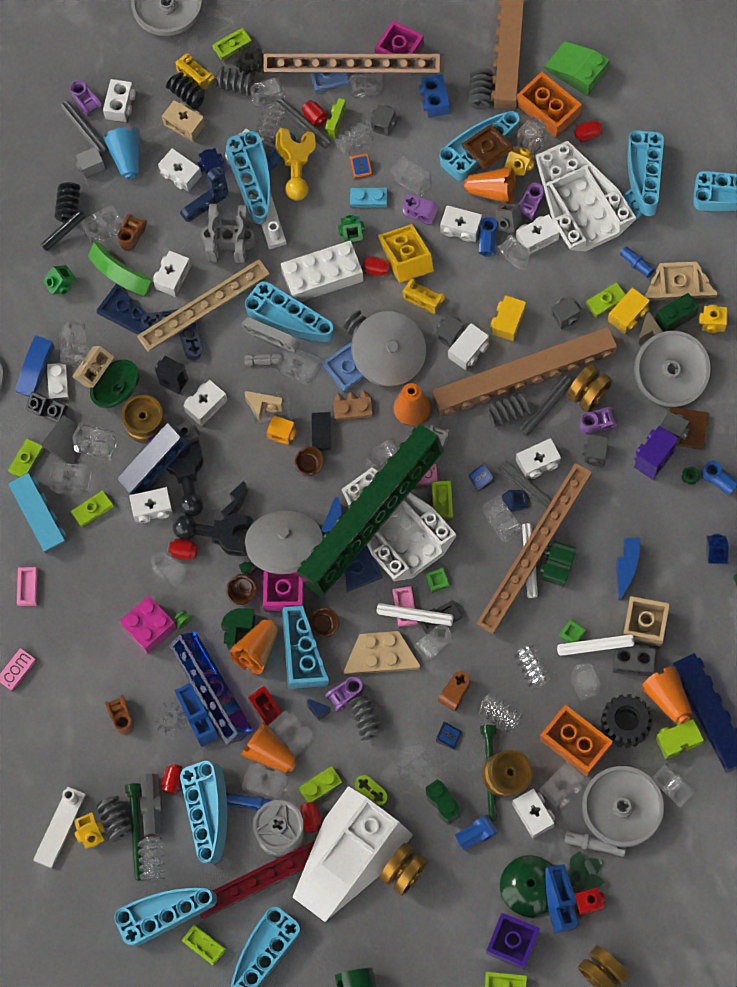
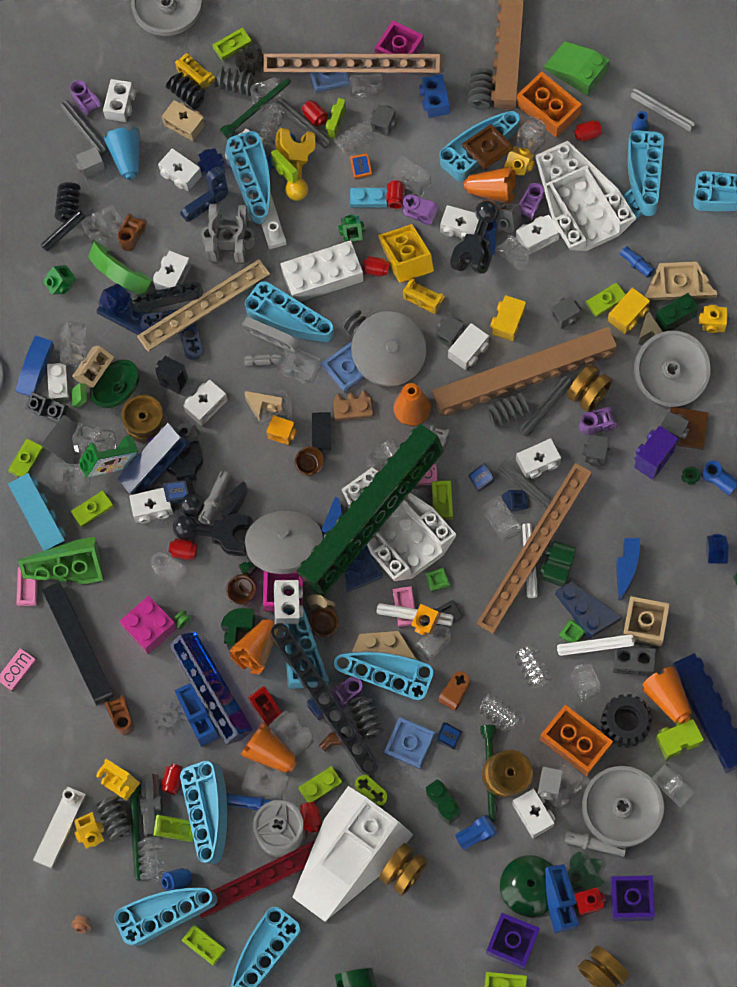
none -> bright green wedge [18,537,103,584]
none -> black beam [42,581,114,706]
none -> nougat plate [71,916,92,933]
none -> bright green tile [72,383,87,408]
none -> panel [79,435,138,478]
none -> yellow hinge [96,759,140,801]
none -> clear blue brick [98,283,131,315]
none -> black beam [131,282,204,312]
none -> lime plate [153,815,193,842]
none -> blue brick [161,868,192,891]
none -> slope [162,481,189,503]
none -> light grey pin [198,471,231,524]
none -> dark green piece [219,78,291,139]
none -> black beam [270,623,378,775]
none -> lime plate [271,149,298,183]
none -> white brick [274,580,303,624]
none -> tan piece [306,594,335,611]
none -> reddish brown arm [319,732,348,752]
none -> medium azure beam [334,651,433,700]
none -> medium blue tile [383,717,436,769]
none -> red brick [386,180,405,209]
none -> light orange brick [411,604,441,636]
none -> black piece [450,200,499,274]
none -> light grey brick [538,767,563,800]
none -> dark blue wing [555,582,622,639]
none -> dark purple brick [610,875,655,921]
none -> light grey axle [631,88,695,131]
none -> blue cone [631,111,650,131]

